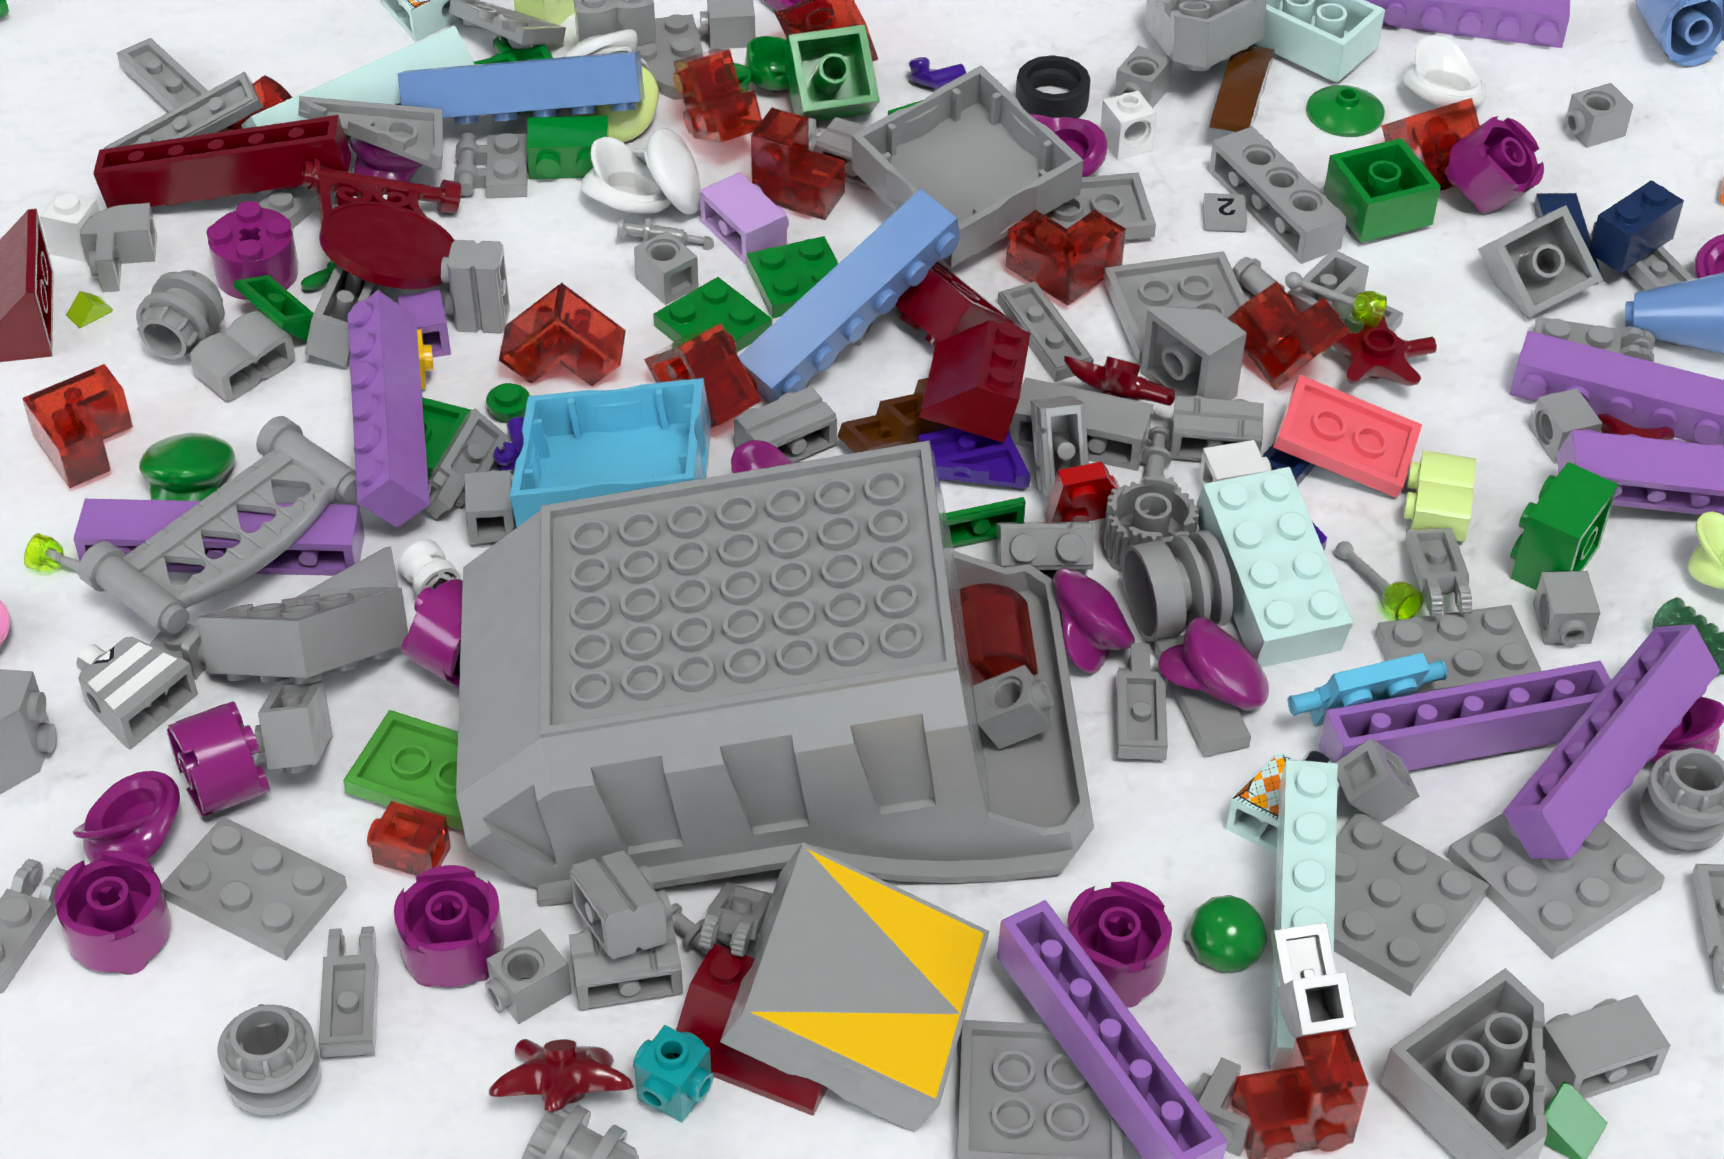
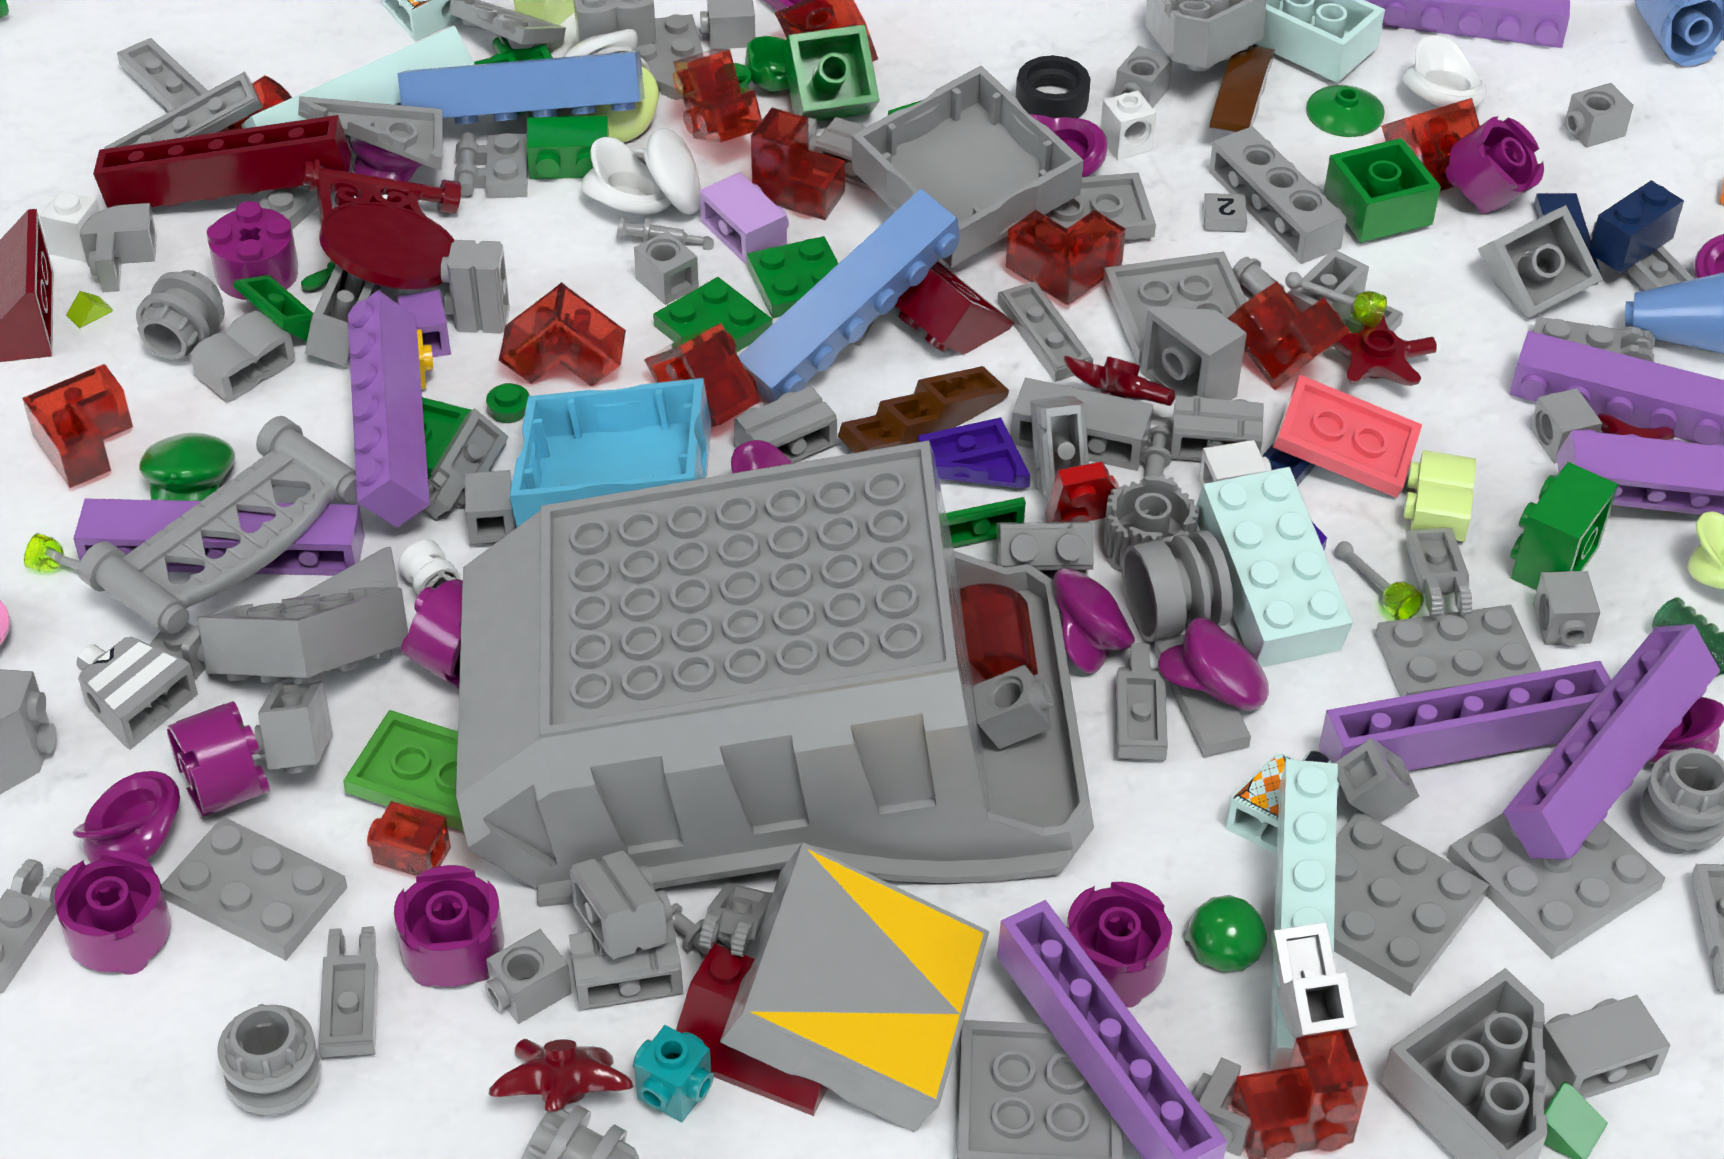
dark purple arm [493,417,524,472] -> none
dark purple arm [909,57,966,89] -> none
dark red slope [919,320,1031,443] -> none
medium azure plate [1287,652,1447,727] -> none

